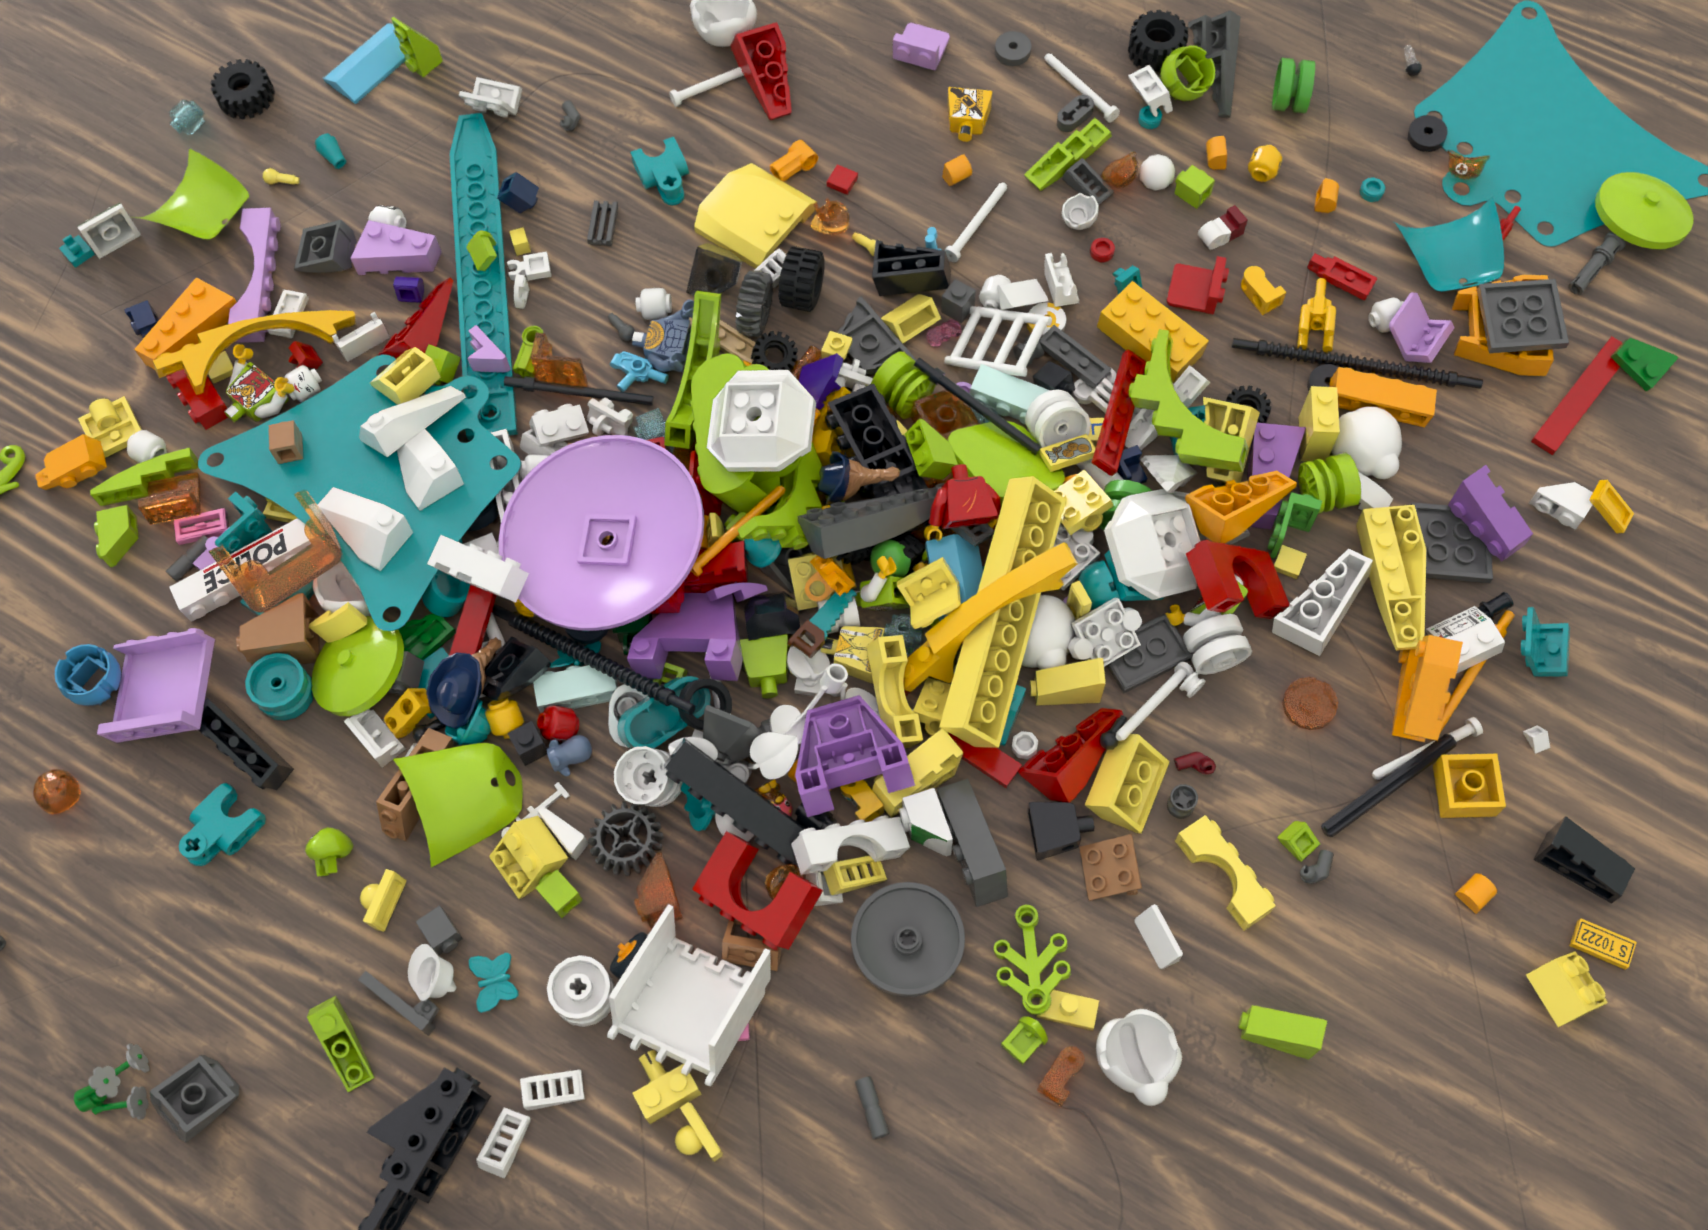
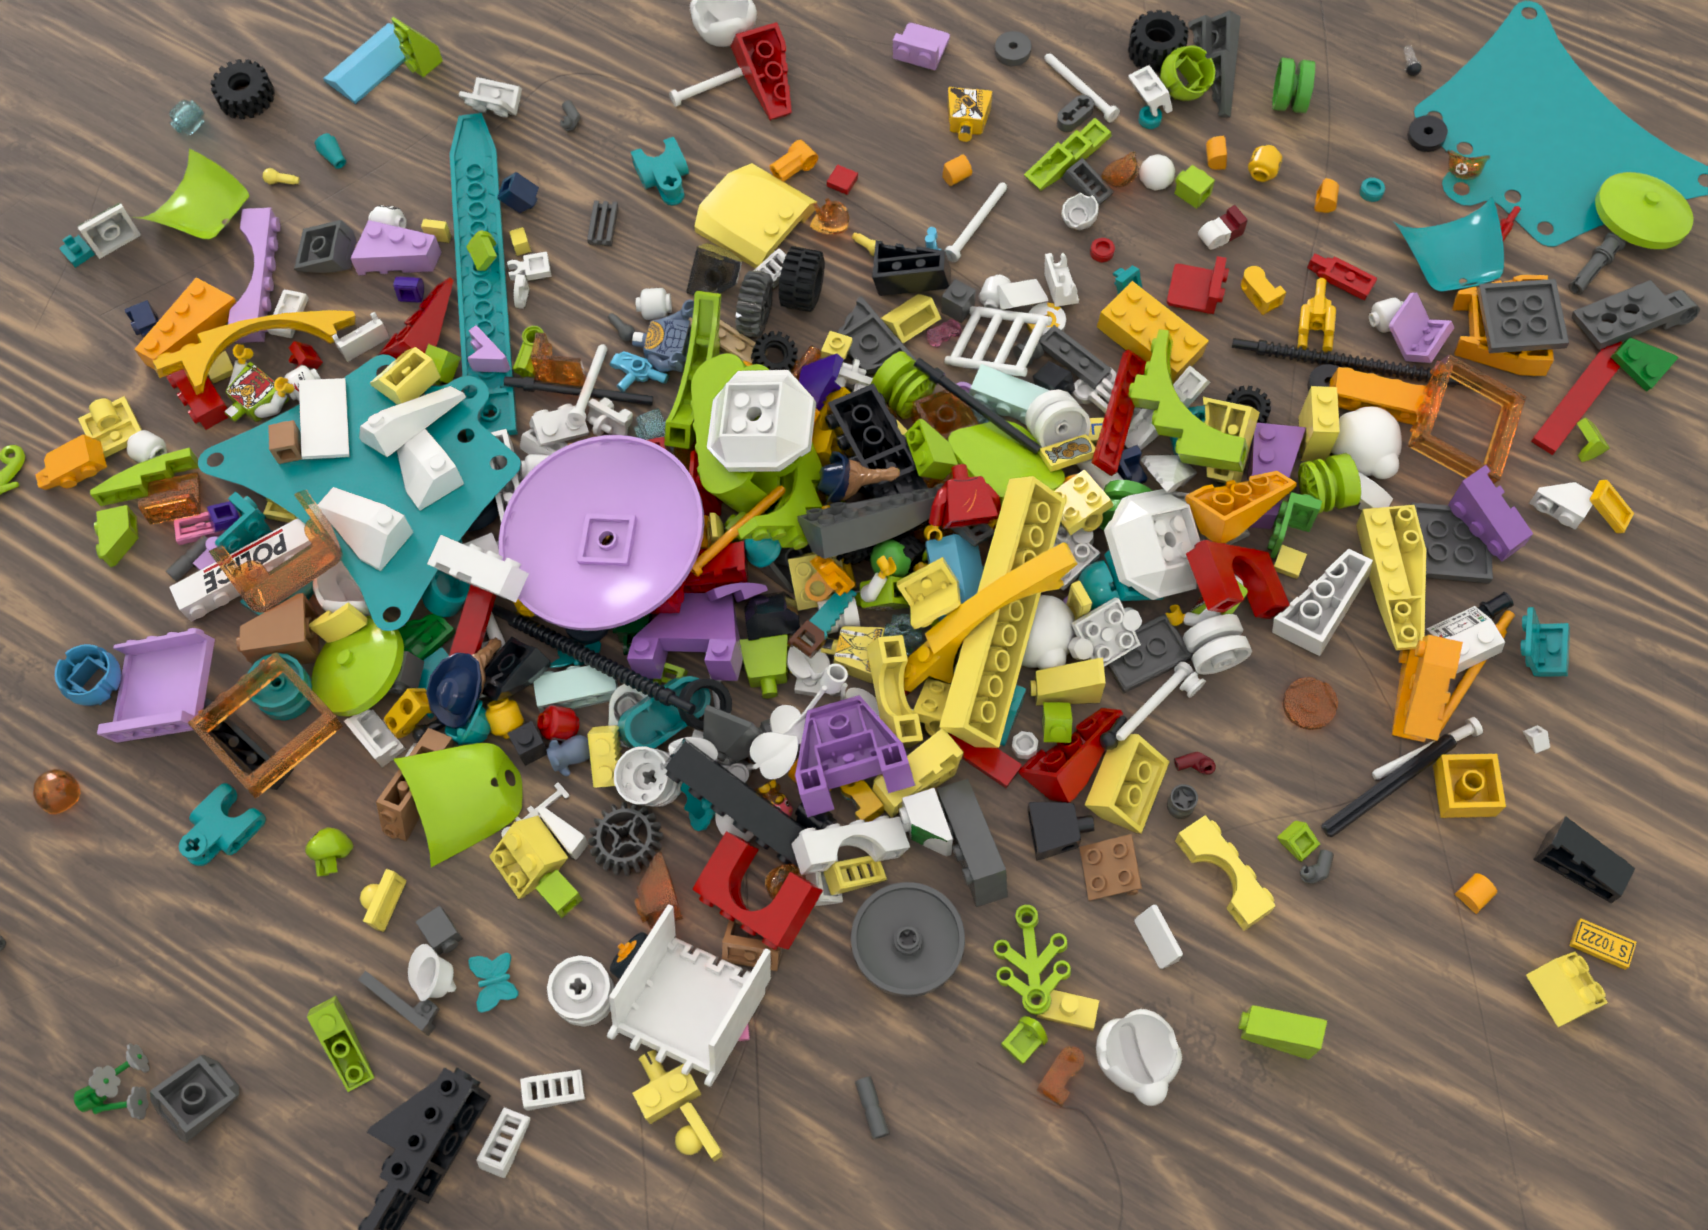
none -> clear orange window [188,652,343,799]
none -> dark purple brick [207,501,240,532]
none -> white piece [299,378,349,459]
none -> light yellow tile [421,219,451,243]
none -> white bar [568,344,607,426]
none -> light yellow brick [587,725,622,787]
none -> lime brick [1042,702,1073,743]
none -> clear orange window [1408,354,1526,484]
none -> dark grey hinge [1572,280,1700,350]
none -> lime tile [1577,417,1610,462]

